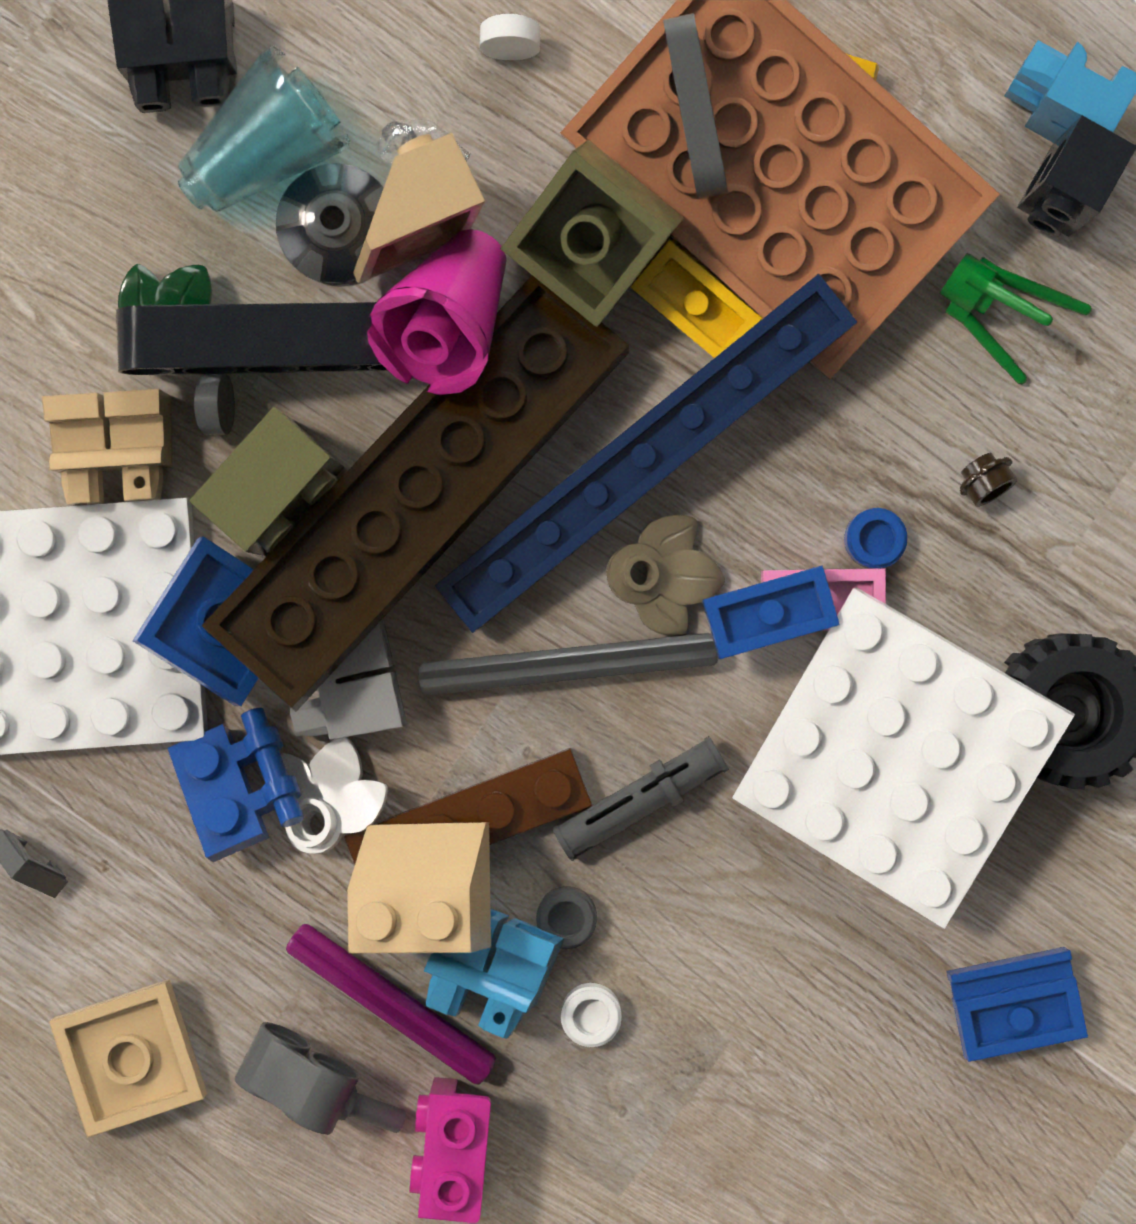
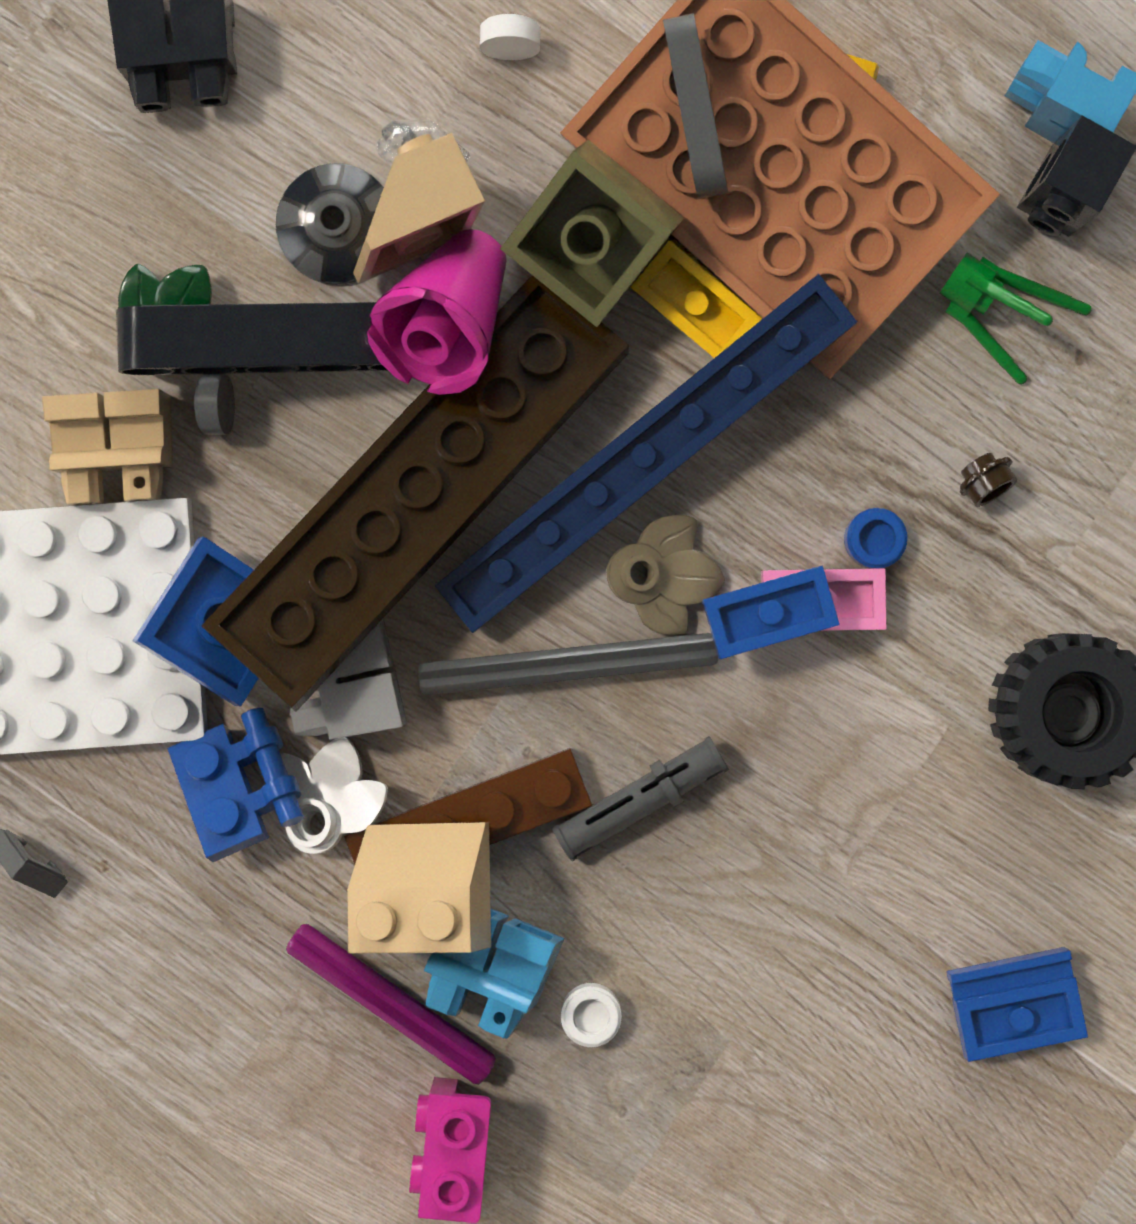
tan plate [49,979,208,1138] -> none
clear light blue cone [178,45,350,212] -> none
olive brick [189,407,344,556] -> none
dark grey beam [235,1022,406,1135] -> none
dark grey tile [536,886,597,949] -> none
white plate [732,587,1075,929] -> none

